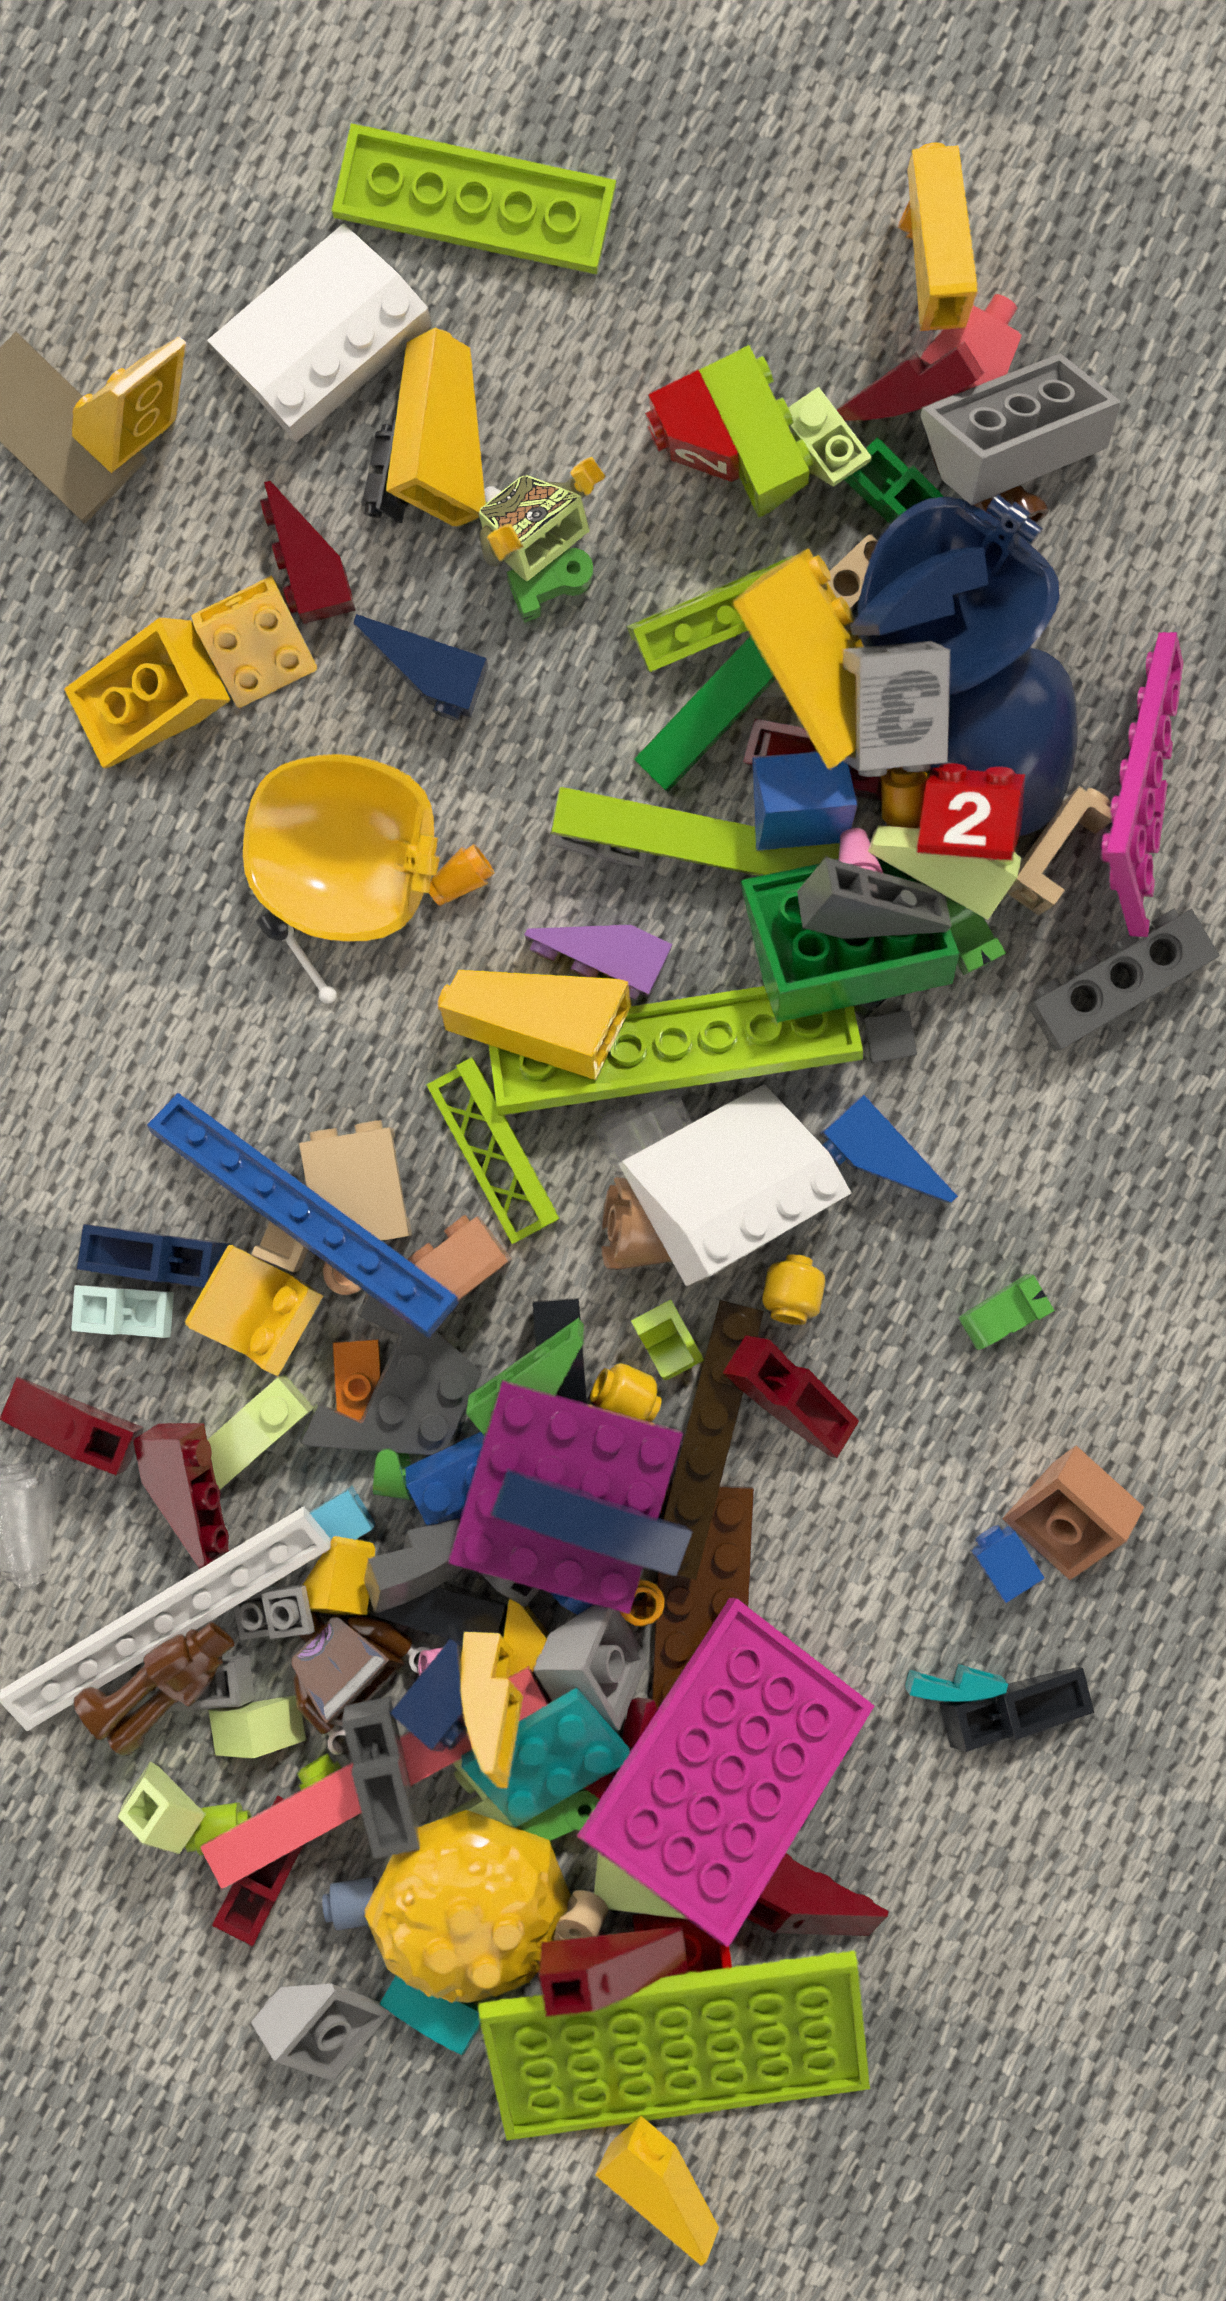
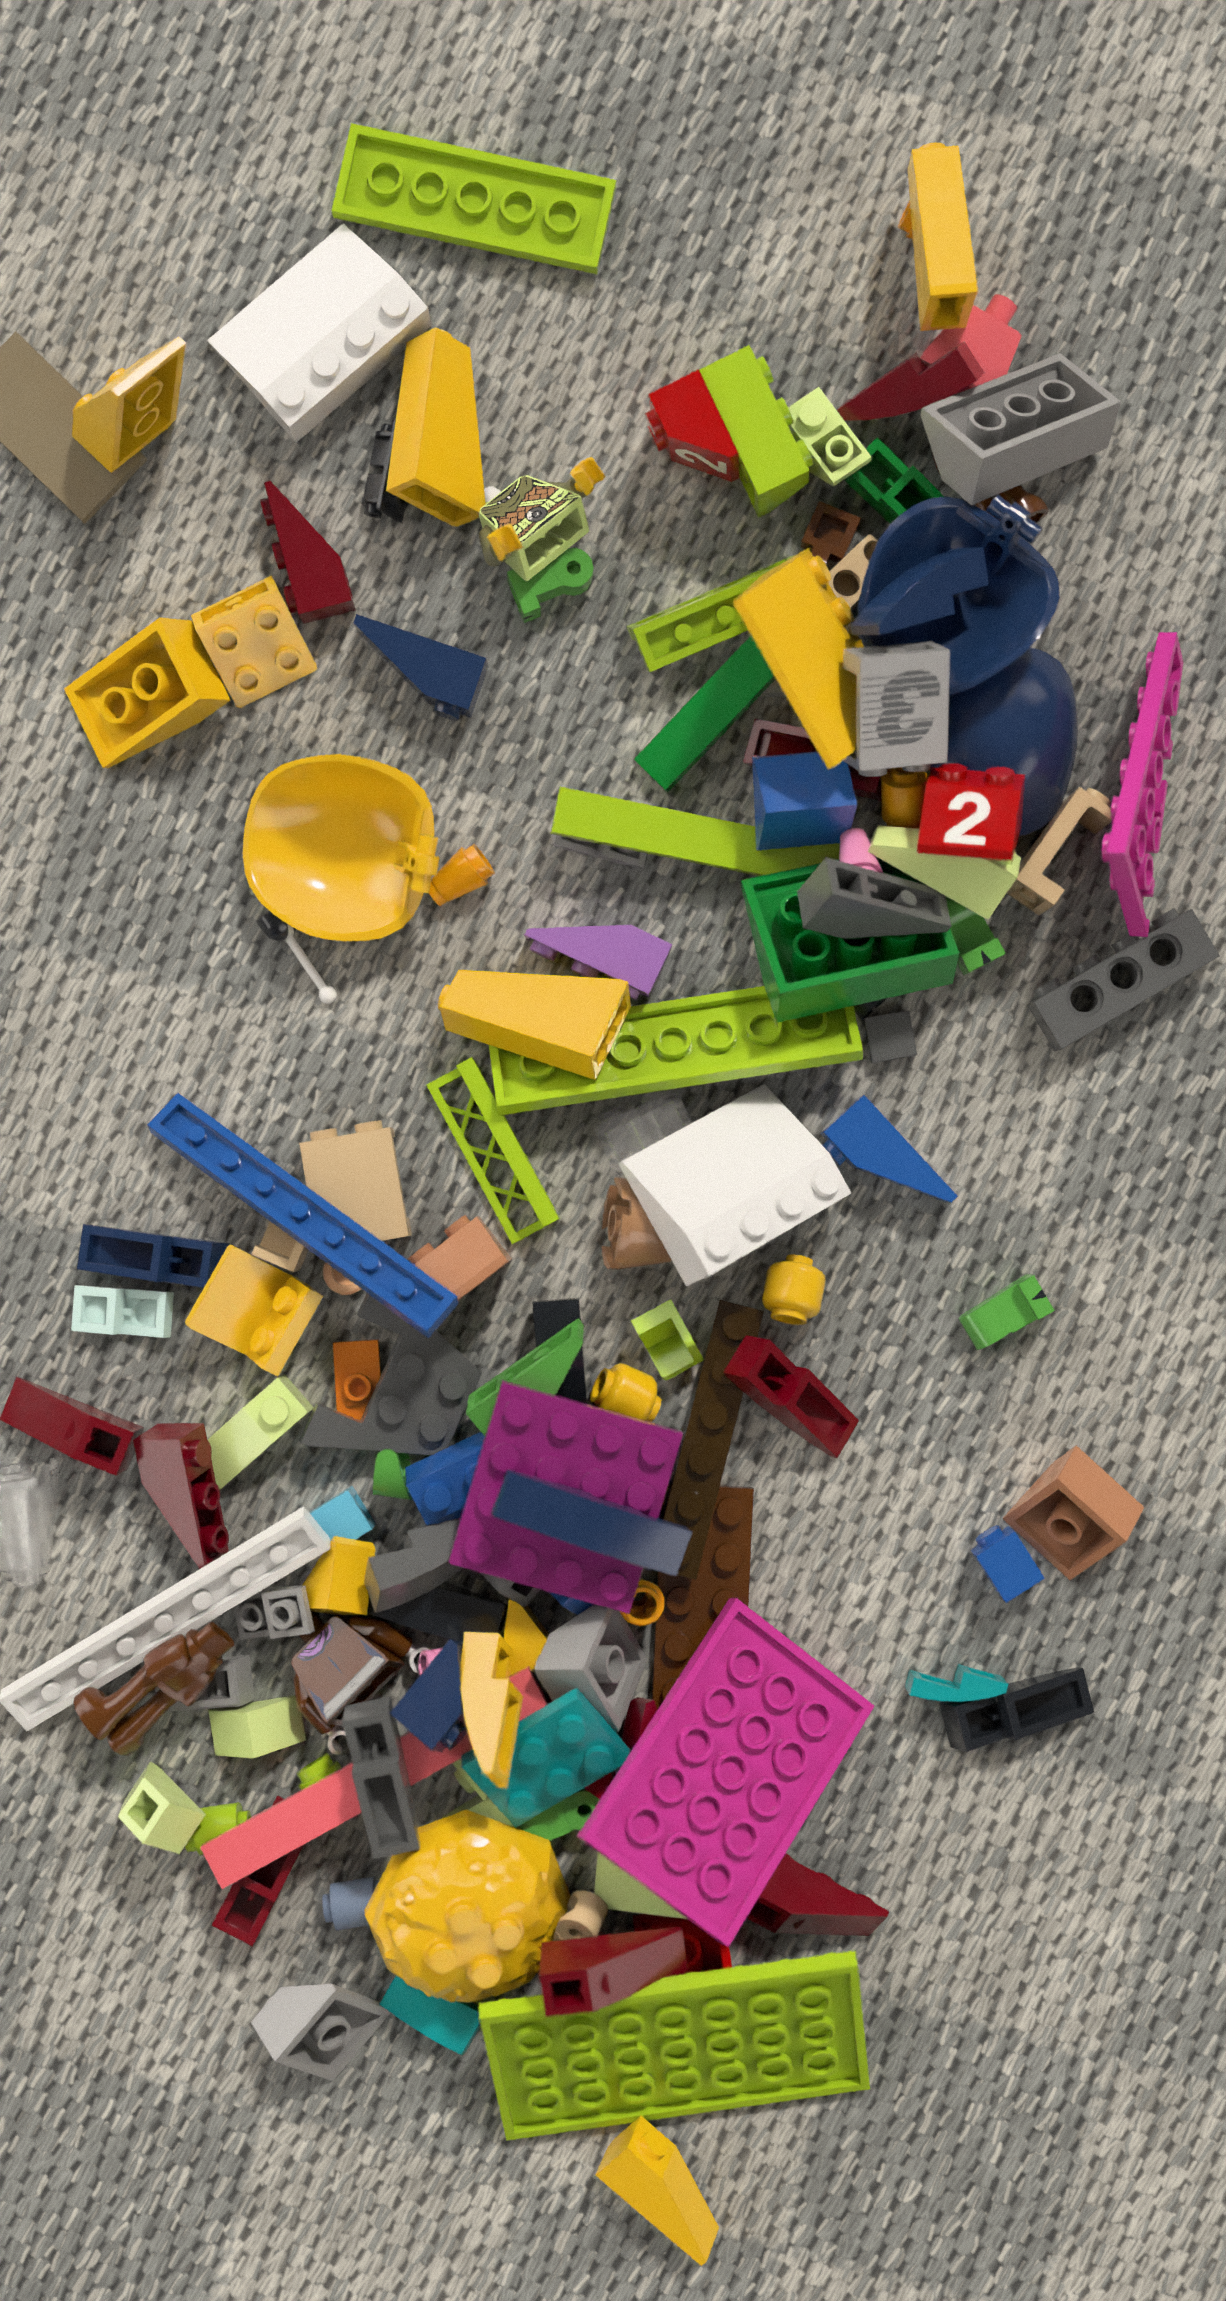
none -> reddish brown plate [800,501,861,566]

